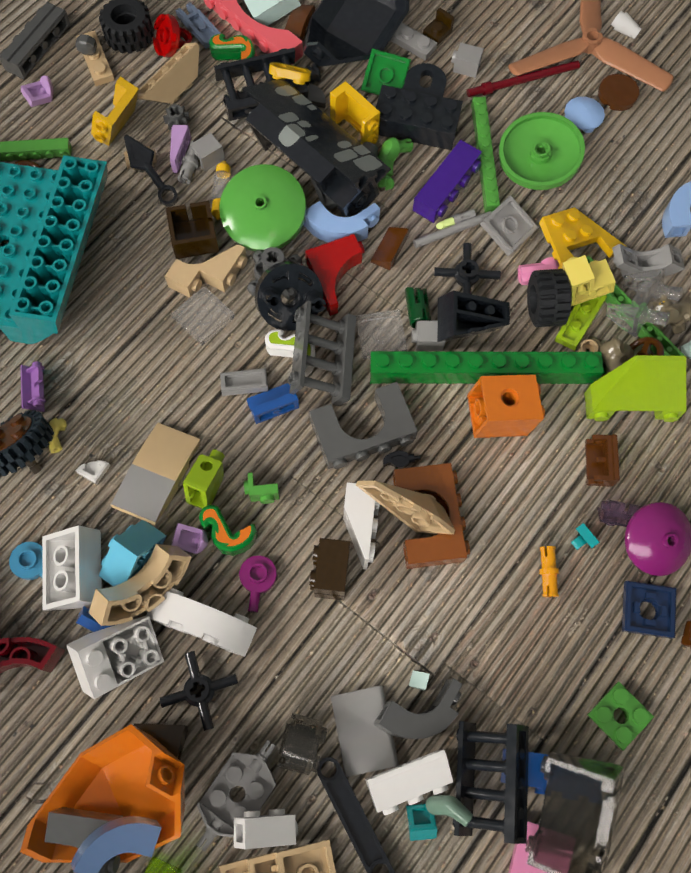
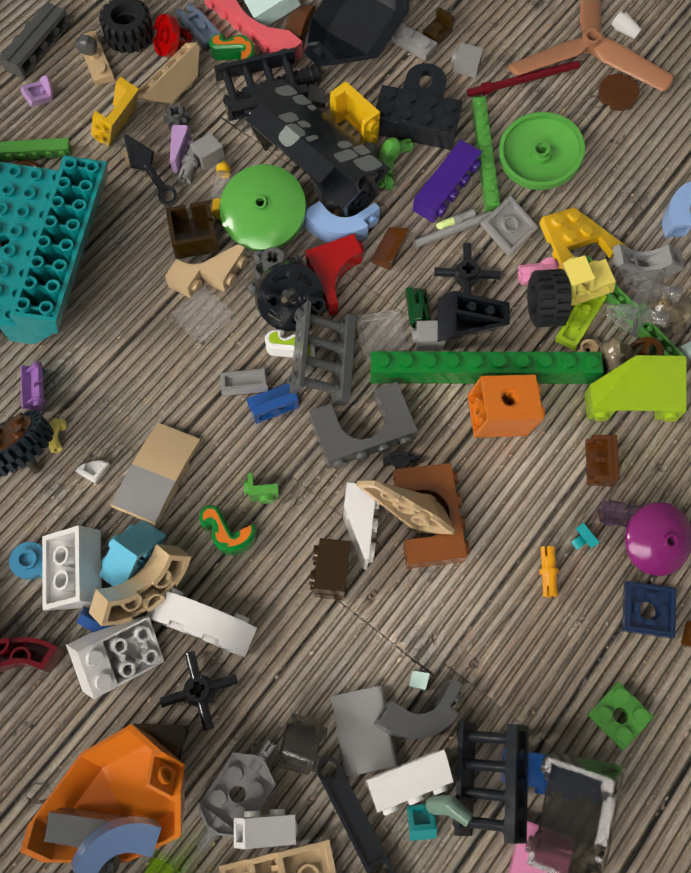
lavender plate [171,523,208,554] -> none
lime torso [183,450,225,509] -> none
magenta piece [239,555,277,613] -> none
yellow plate [269,62,311,85] -> none
green plate [361,48,412,96] -> none
light blue dish [564,96,605,133] -> none

